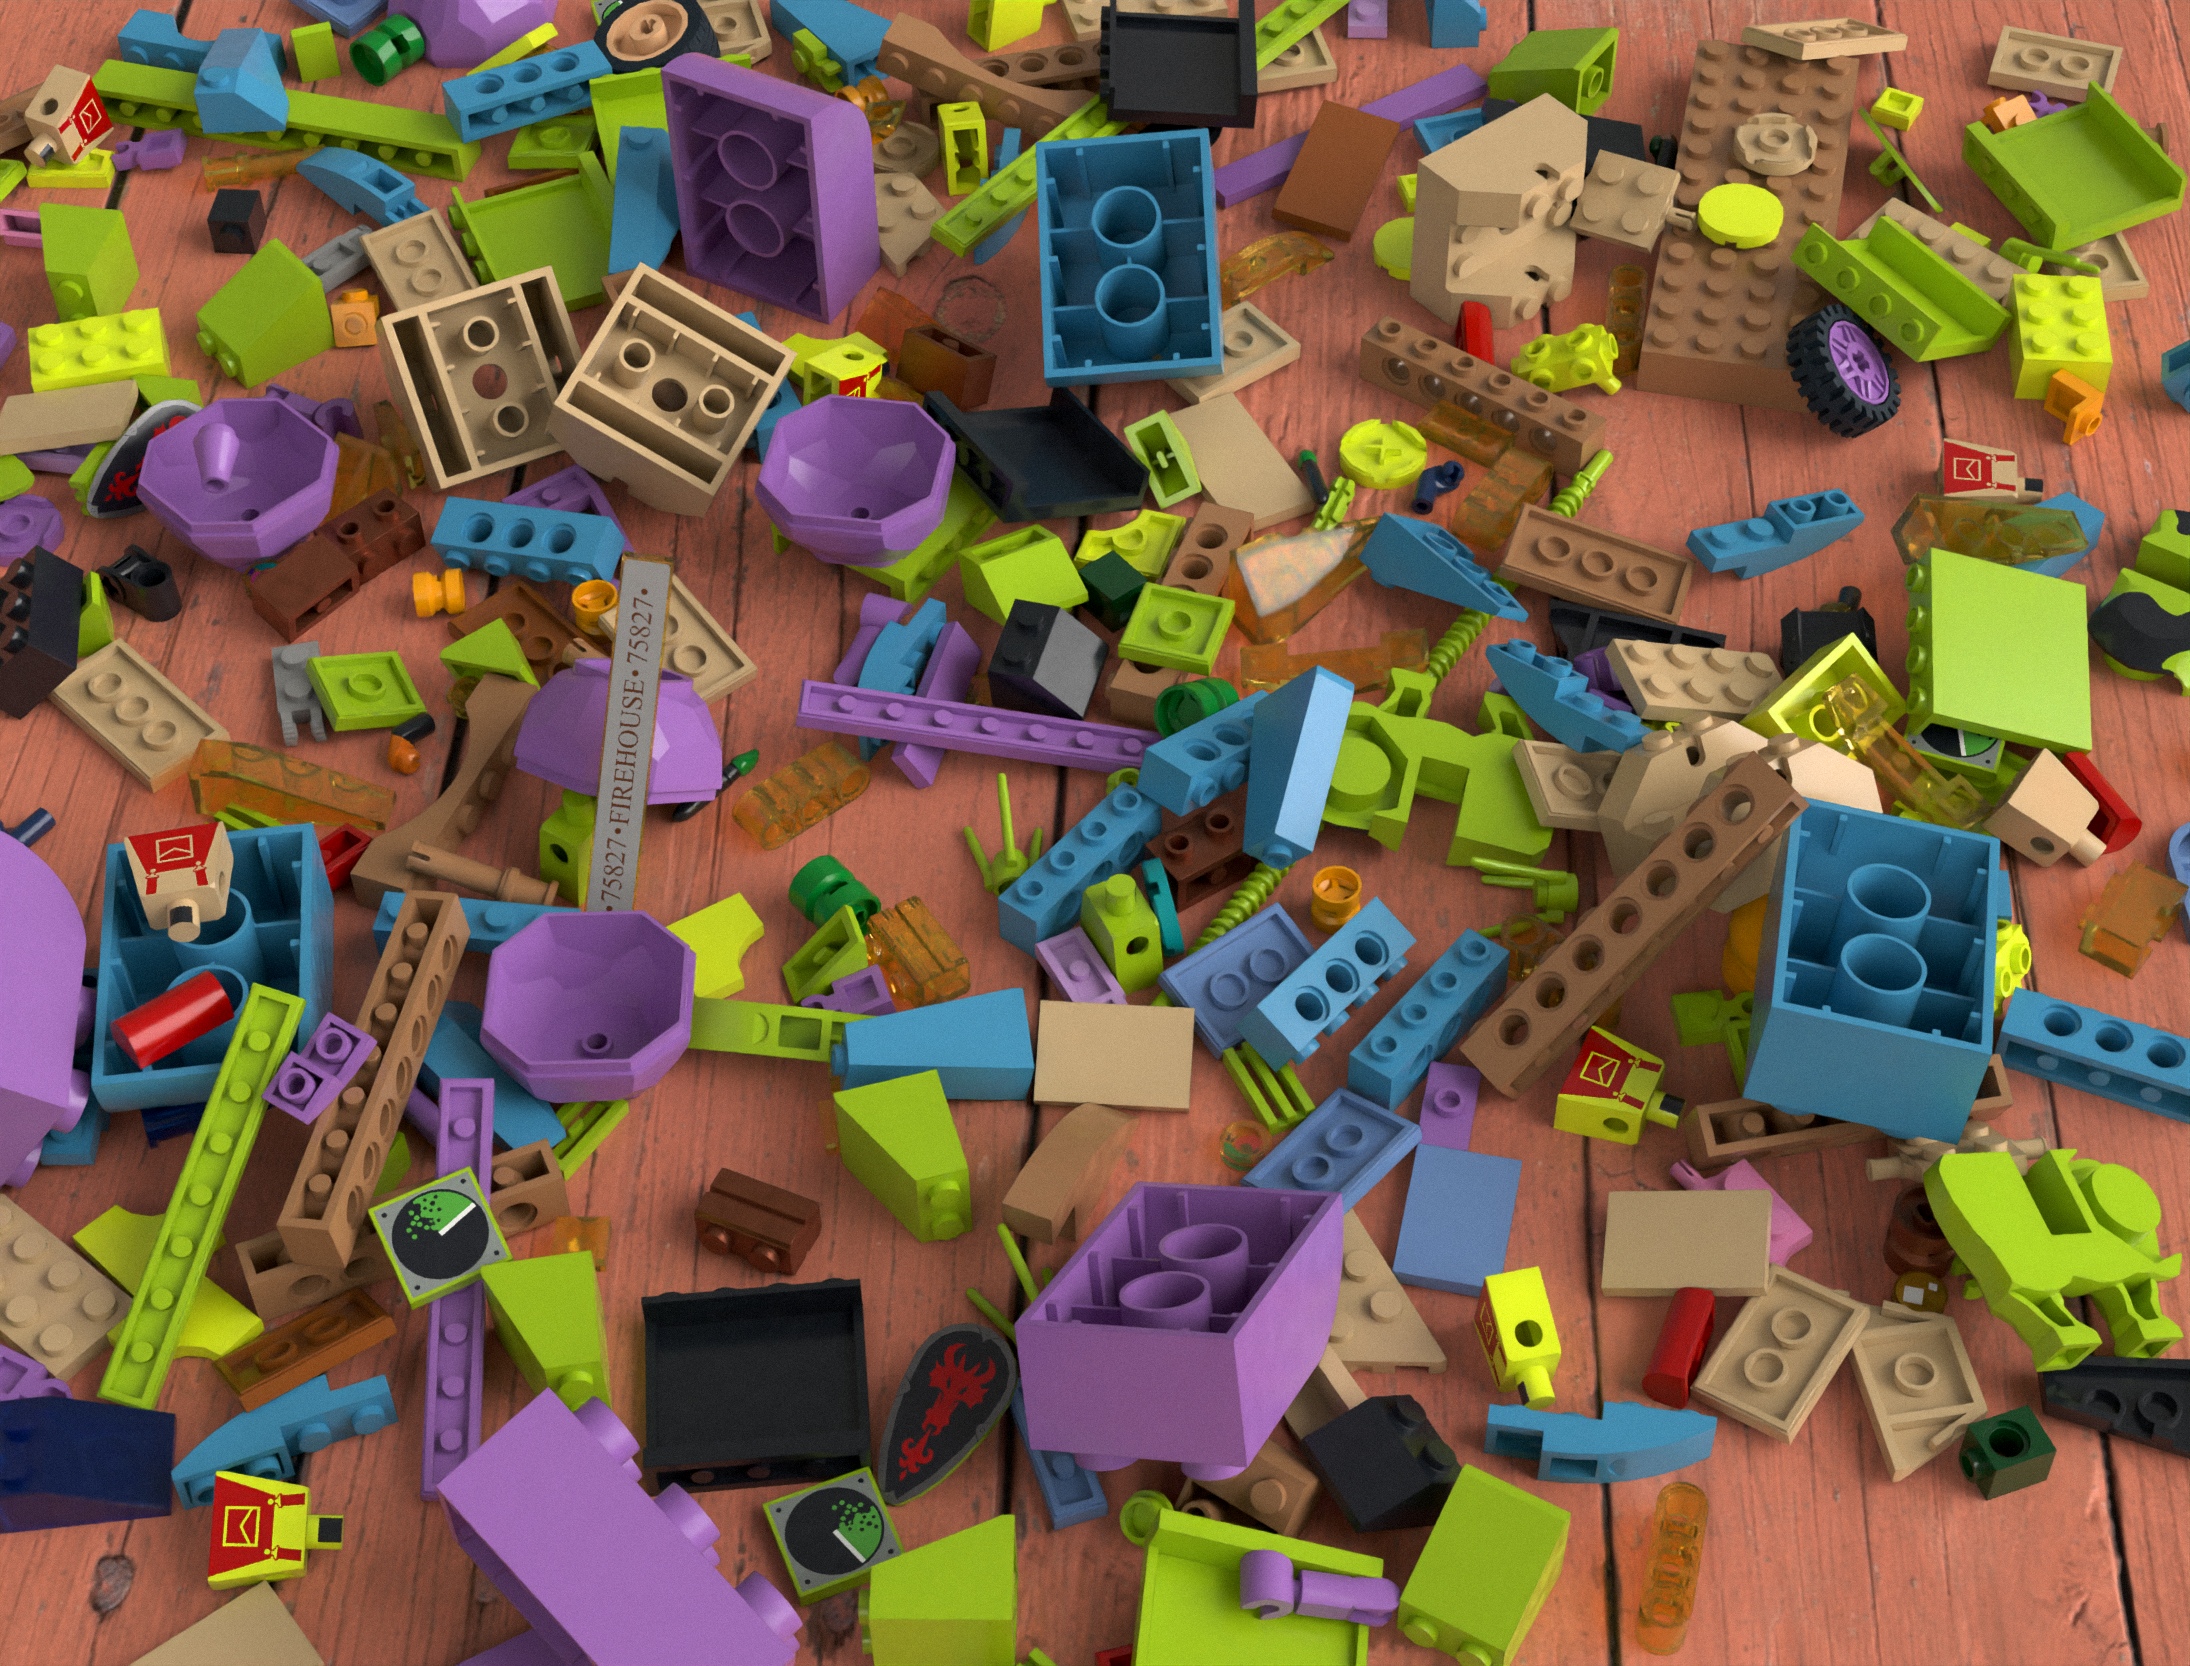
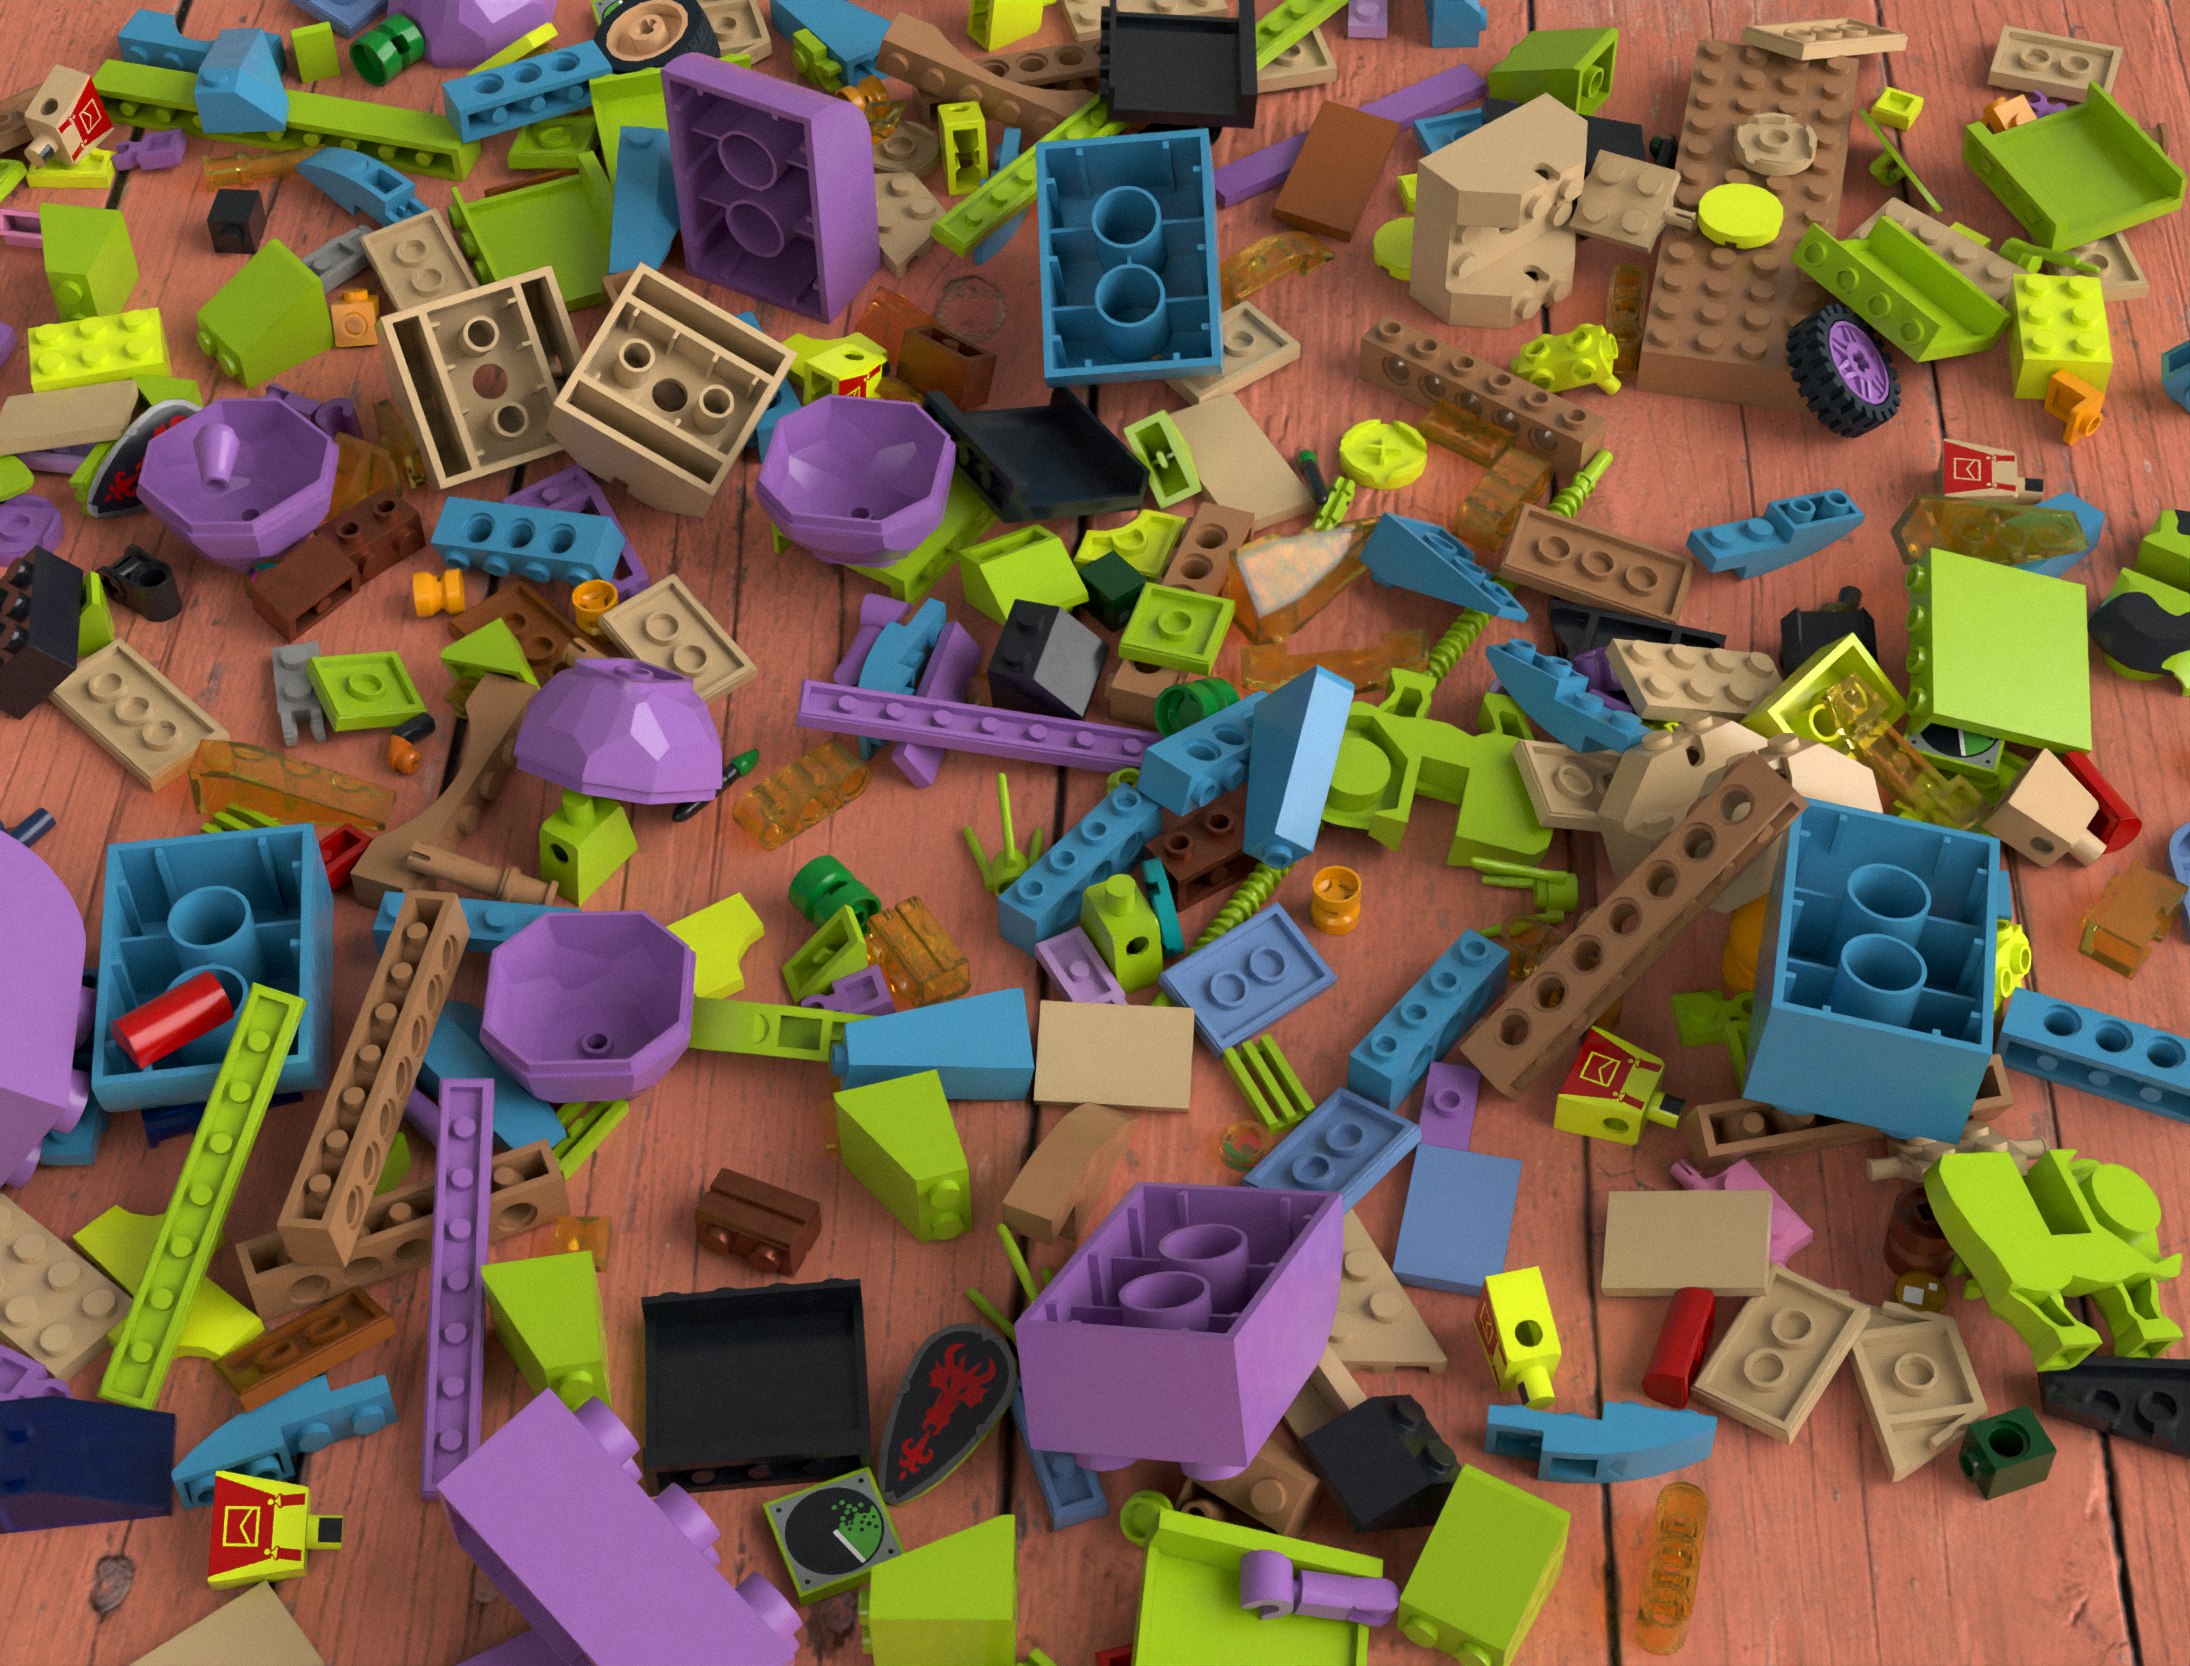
tan torso [124,821,234,942] -> none
medium lavender slope [261,1011,378,1125] -> none
tile [368,1166,514,1310] -> none
light grey tile [584,551,675,912] -> none
dark azure brick [1234,896,1417,1072] -> none
dark blue arm [1411,460,1465,515] -> none
red brick [1454,301,1496,366] -> none

